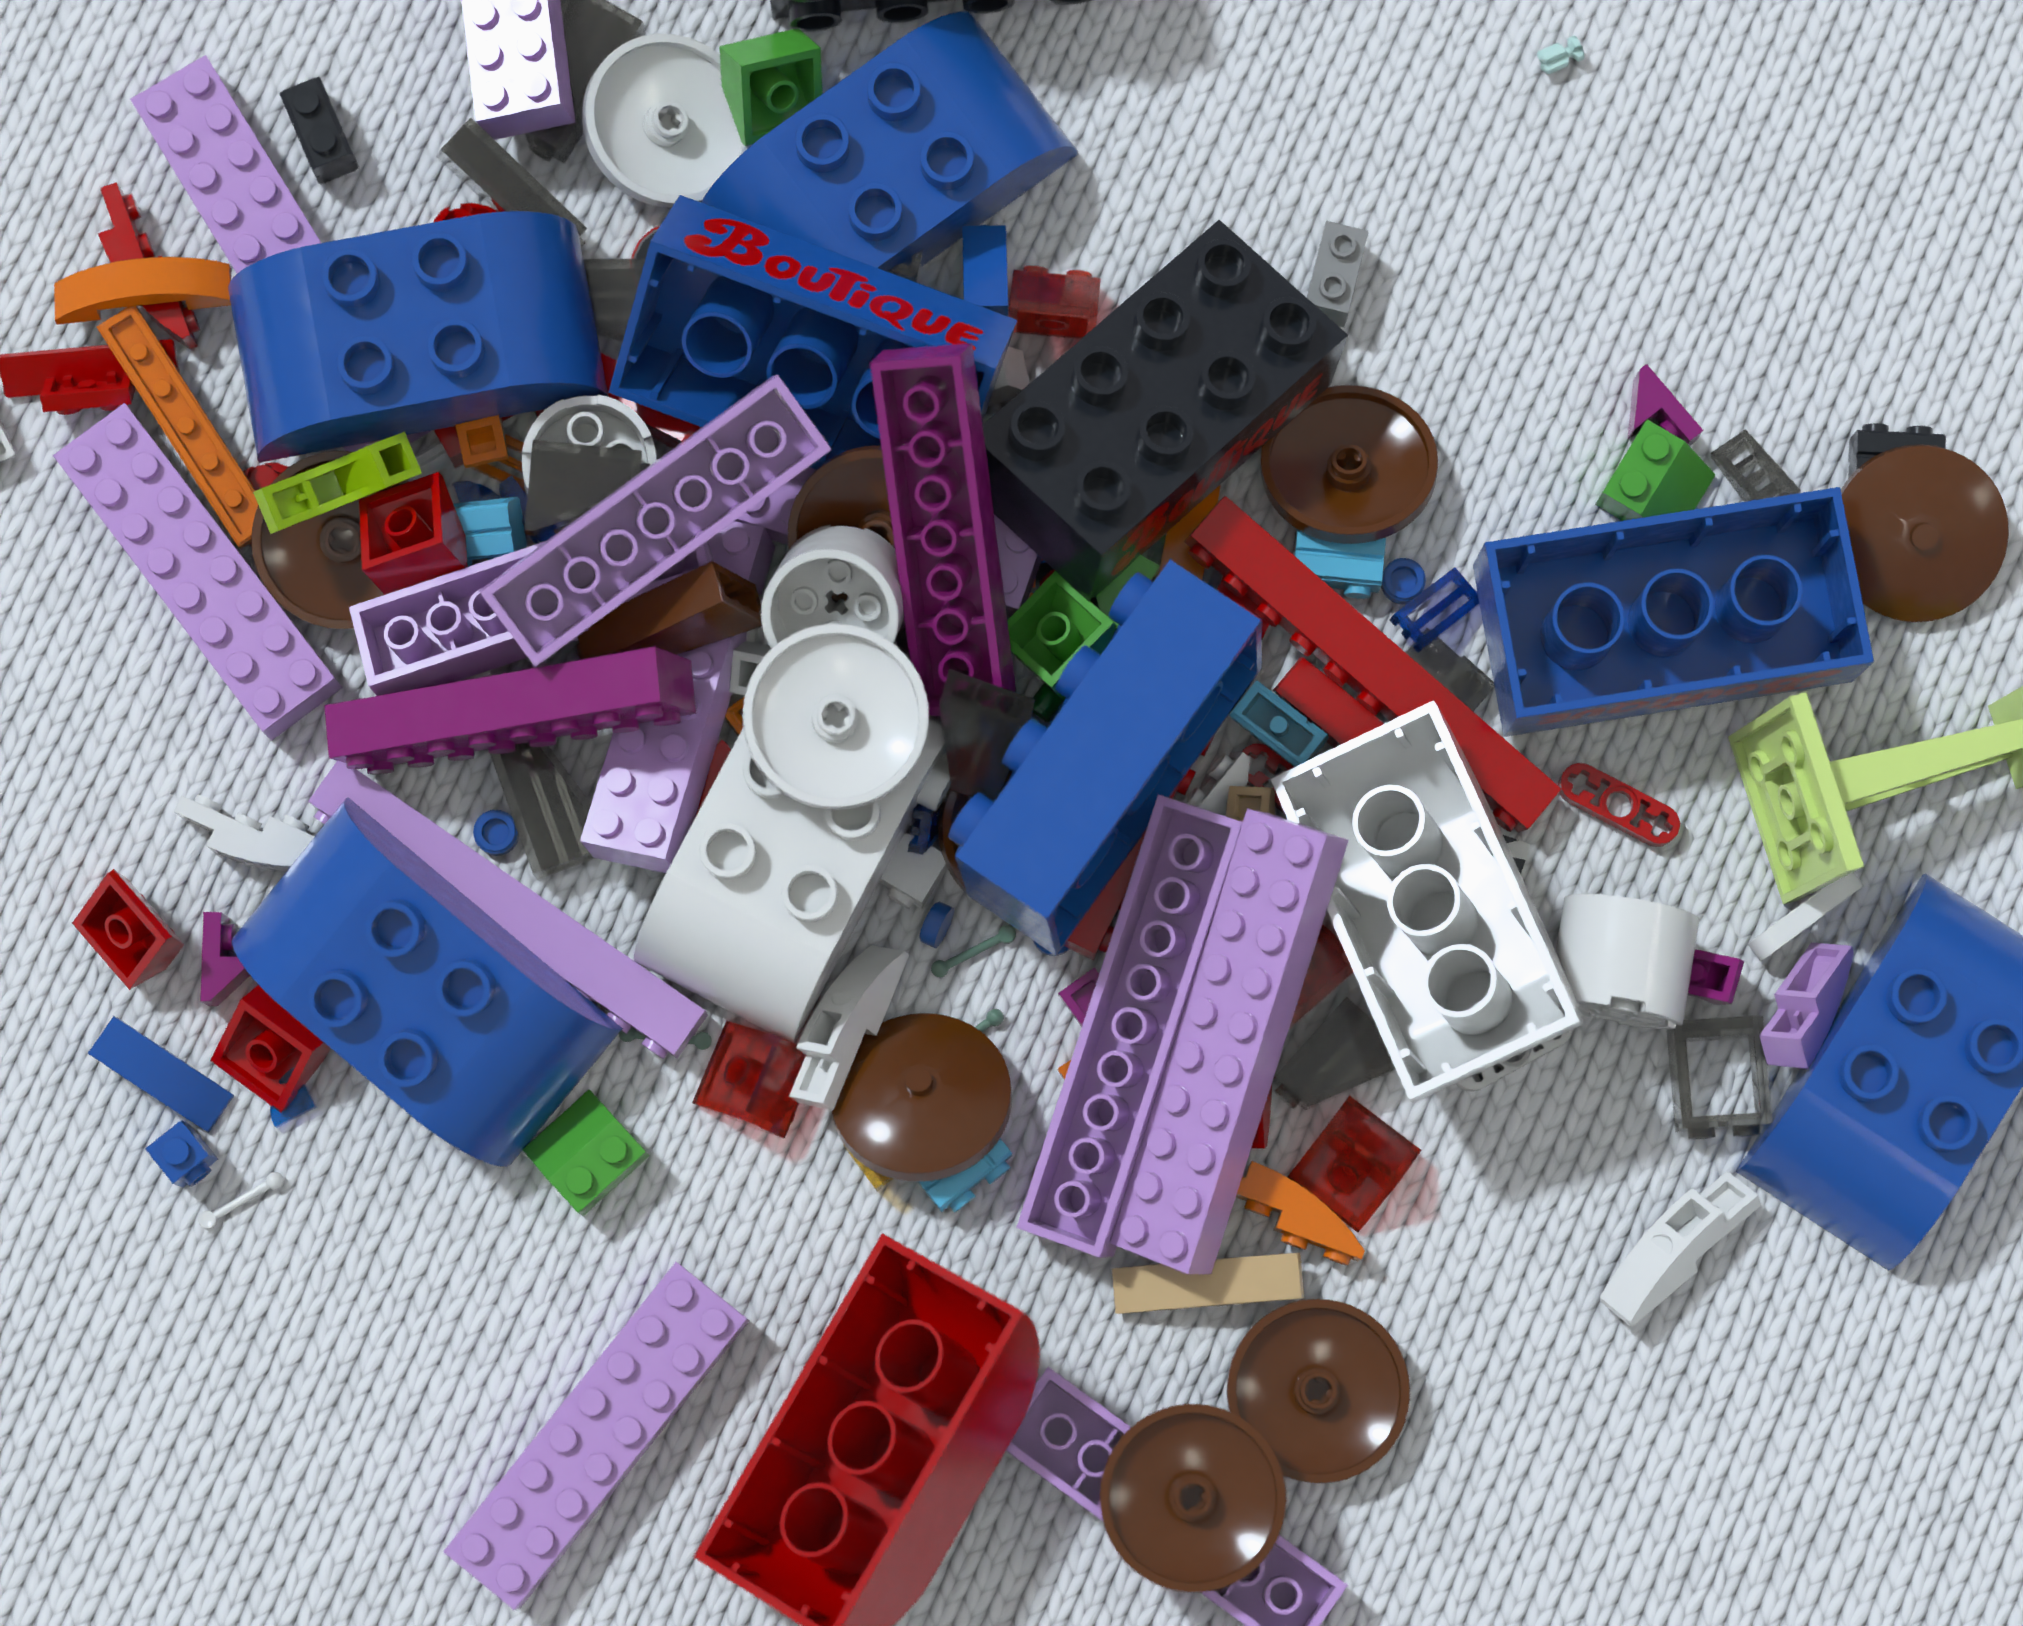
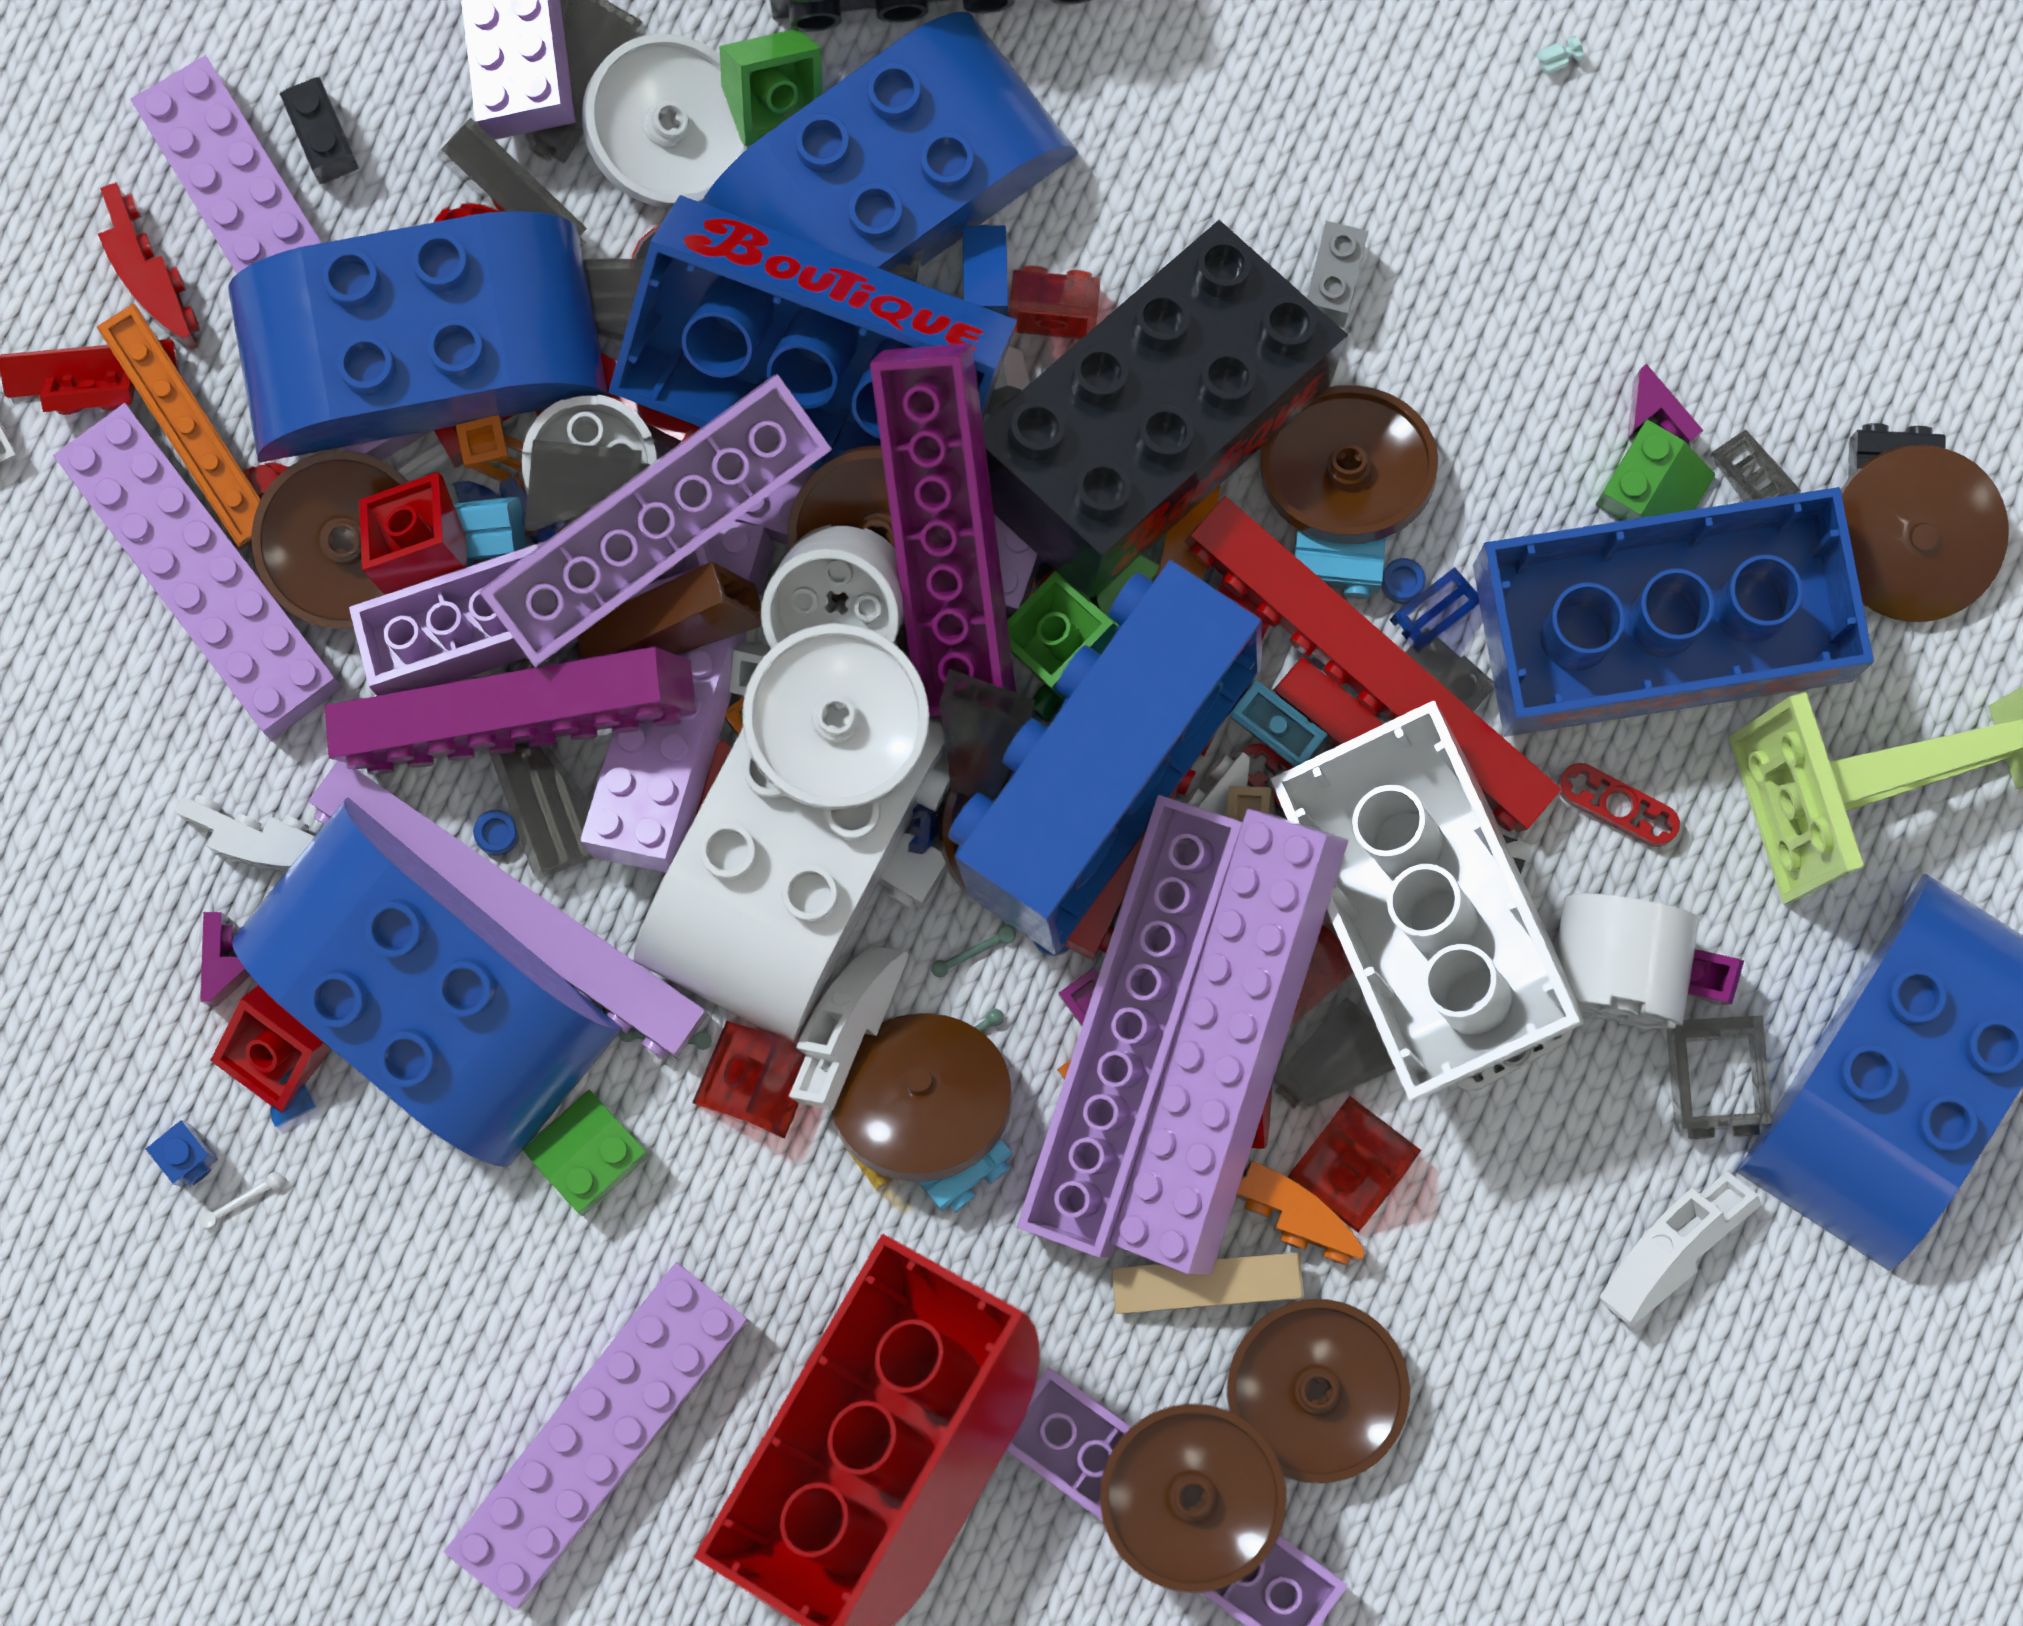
orange slope [54,257,231,325] -> none
red slope [72,869,184,990] -> none
blue slope [88,1016,234,1132] -> none
lime arch [253,432,422,534] -> none
blue tile [919,901,954,948] -> none
white beam [1748,872,1864,961] -> none
lavender slope [1759,942,1854,1069] -> none

